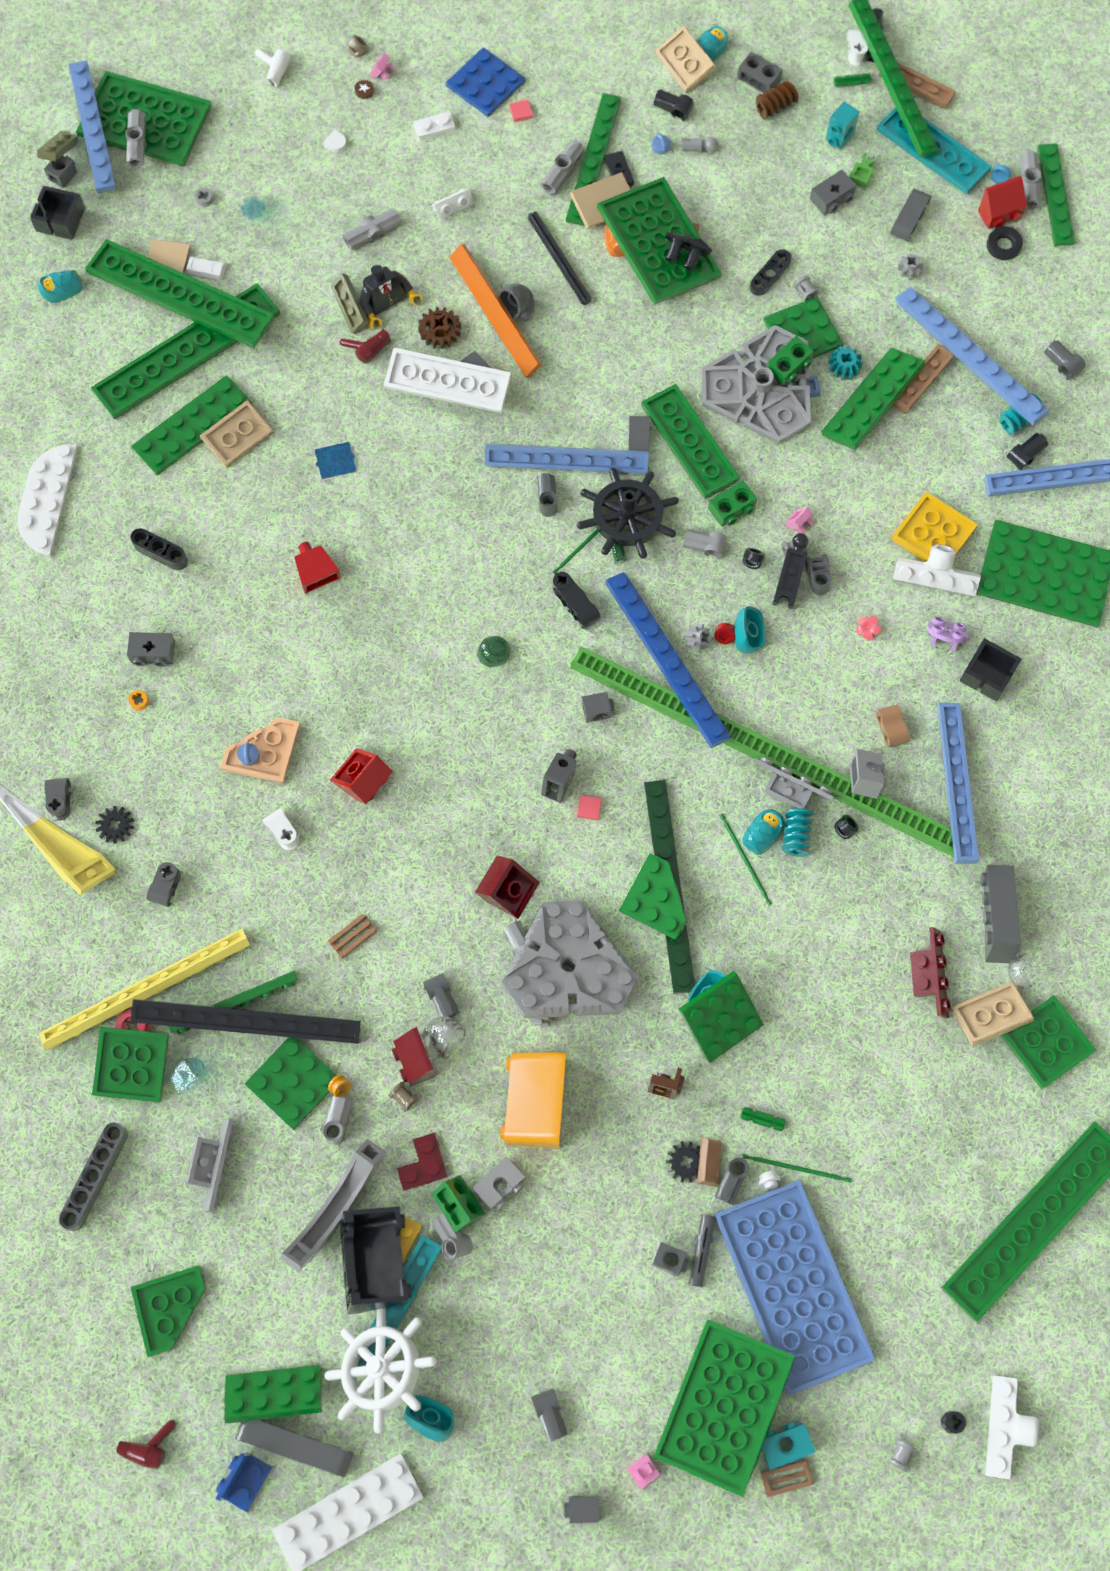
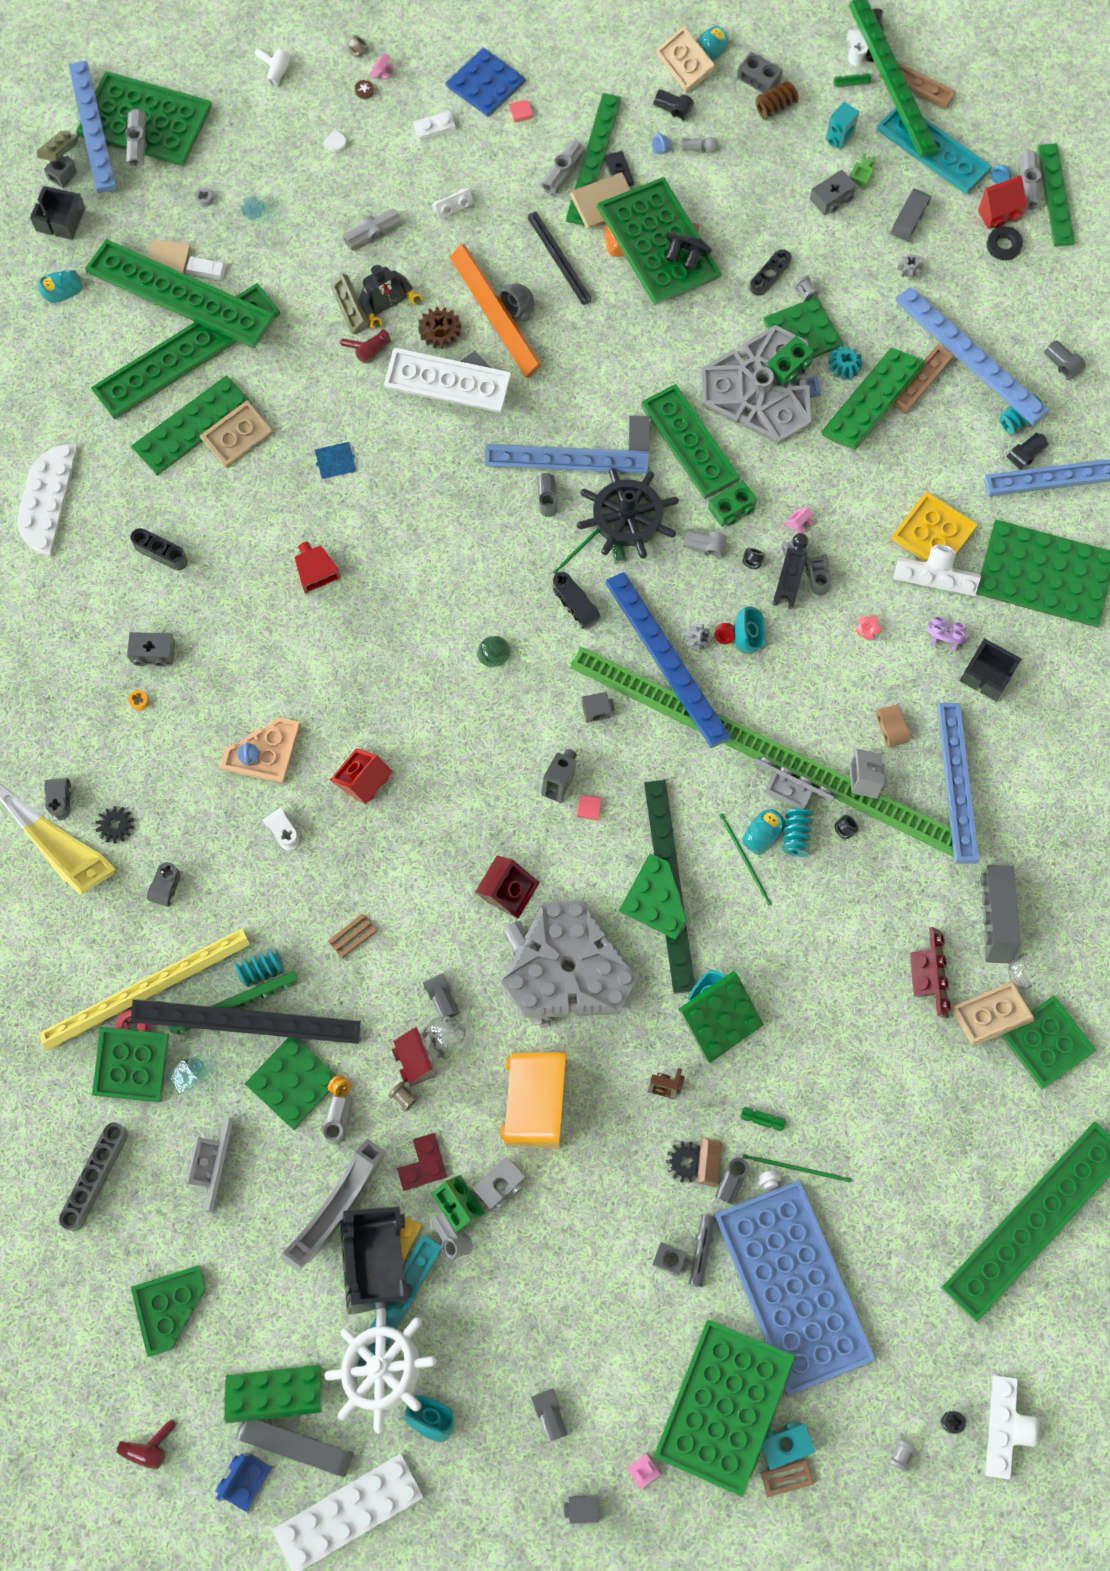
none -> teal piece [234,947,284,987]

